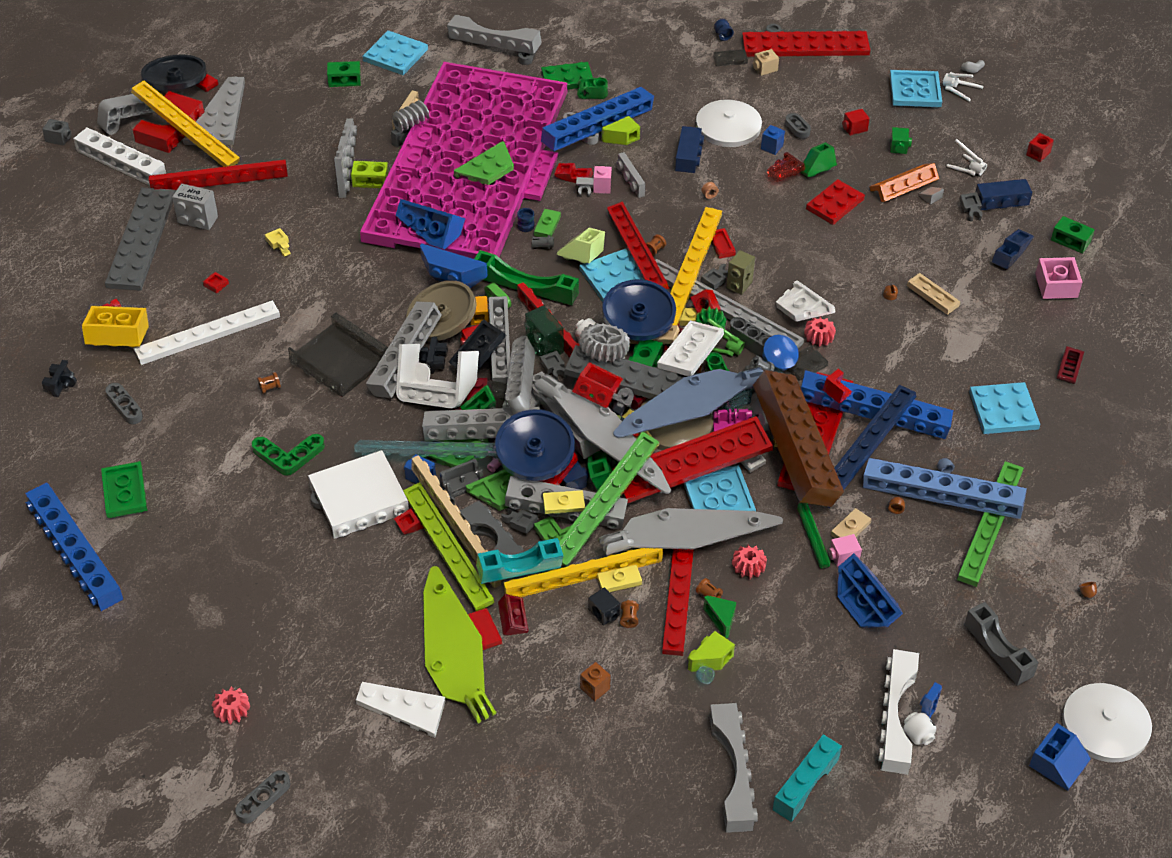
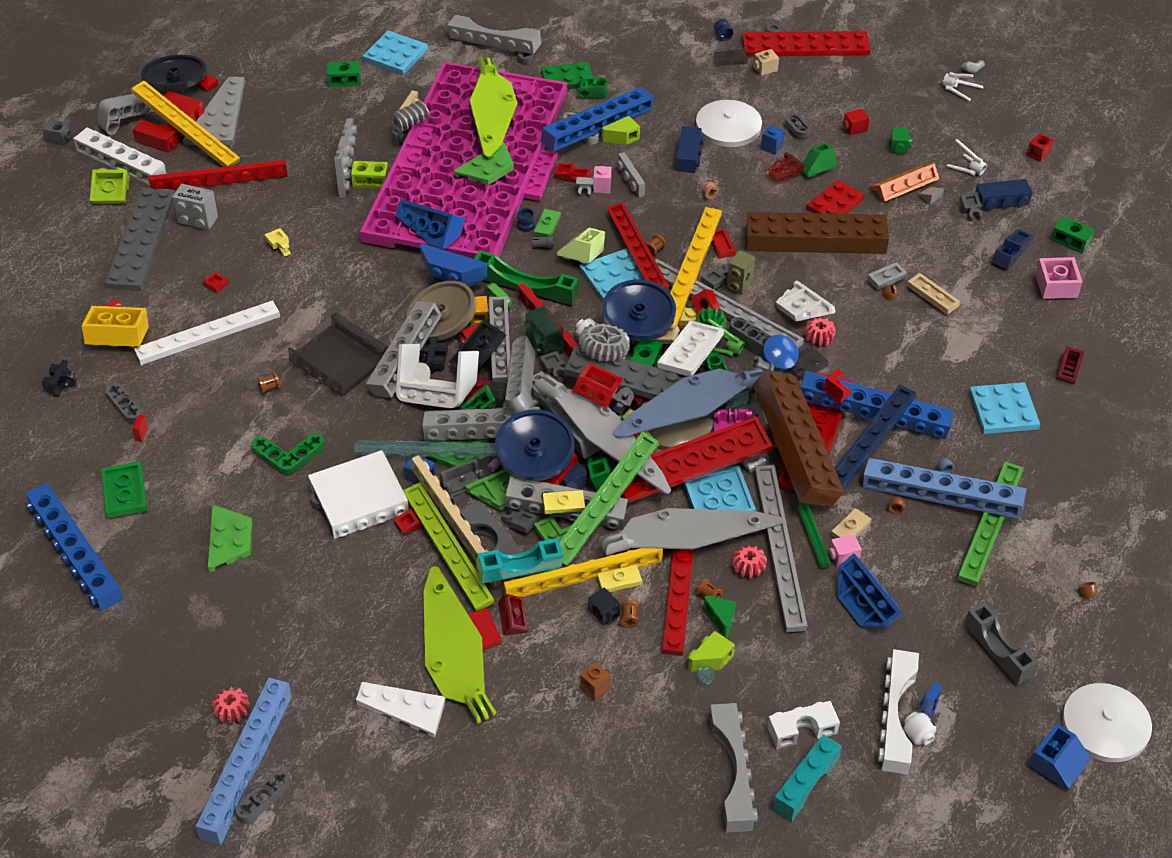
medium azure plate [890,70,942,107] -> none
none -> lime plate [90,168,130,204]
none -> red tile [132,414,148,442]
none -> medium blue brick [196,678,292,846]
none -> bright green wing [208,505,253,572]
none -> lime wing [470,57,517,157]
none -> reddish brown brick [745,212,889,254]
none -> light grey plate [755,465,807,632]
none -> white arch [767,701,840,749]
none -> light grey plate [867,262,907,290]

